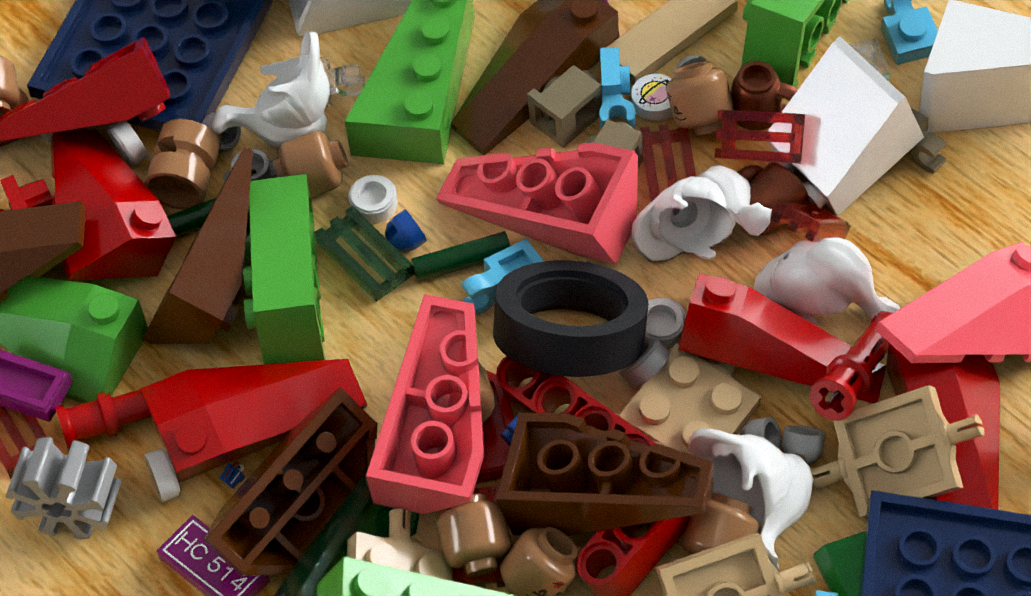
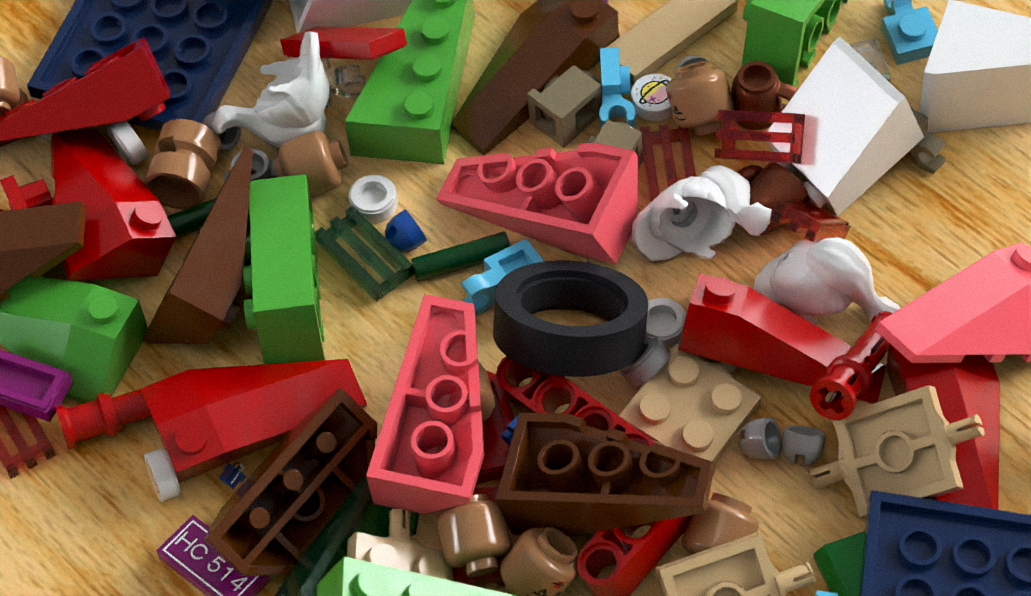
light grey gear [6,437,121,539] -> none
white piece [688,428,813,571] -> none
none -> red tile [280,27,407,60]

